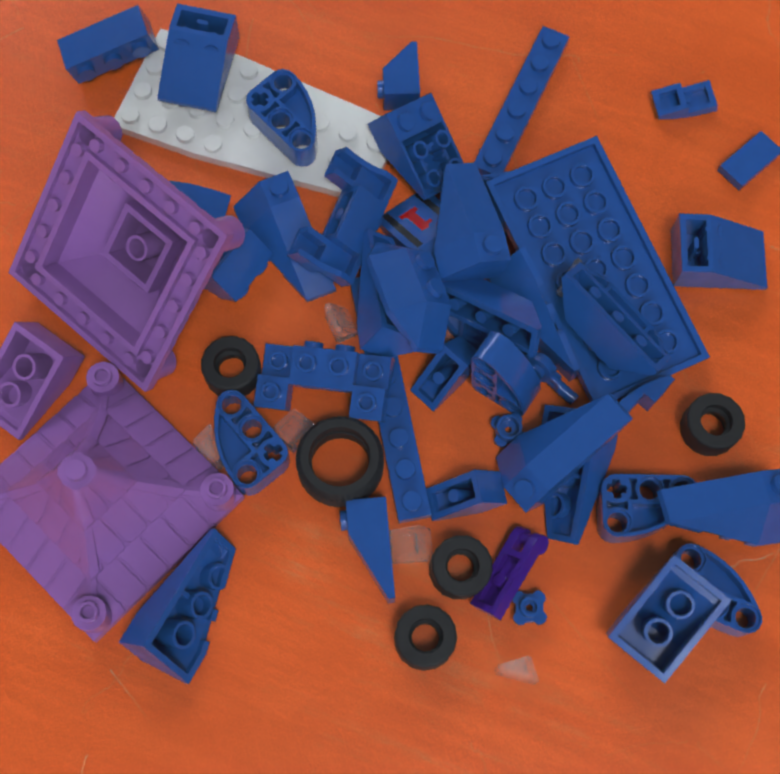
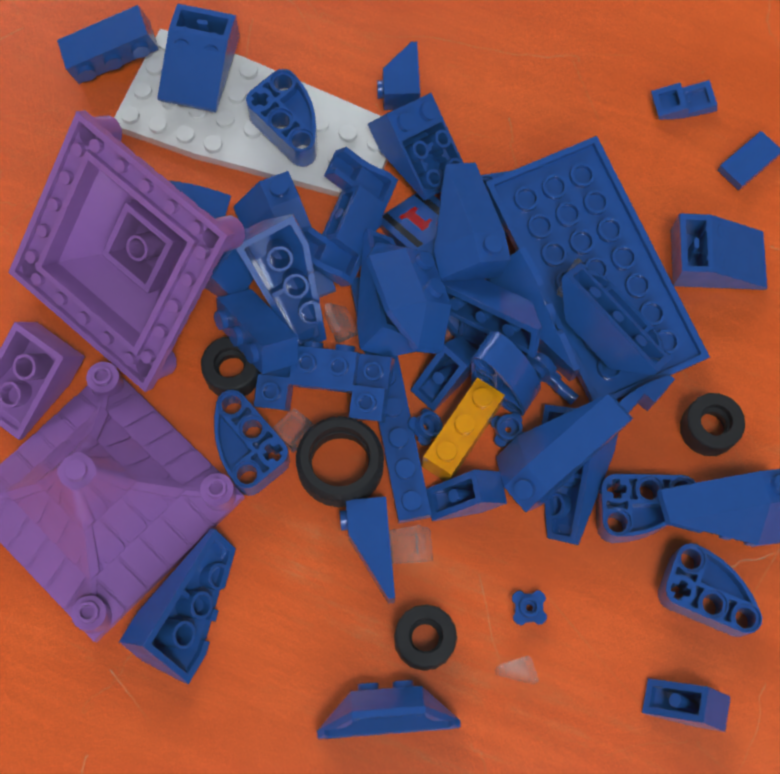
clear slope [193,424,224,470] -> none
black tyre [429,536,492,599] -> none
dark purple plate [470,526,549,621] -> none
blue plate [474,26,570,175] -> none
blue slope [606,554,732,683] -> none
none -> blue brick [214,289,298,374]
none -> blue wedge [236,214,327,346]
none -> blue wedge [317,680,461,740]
none -> blue plate [408,409,443,446]
none -> light orange brick [422,377,505,482]
none -> blue slope [642,678,731,732]

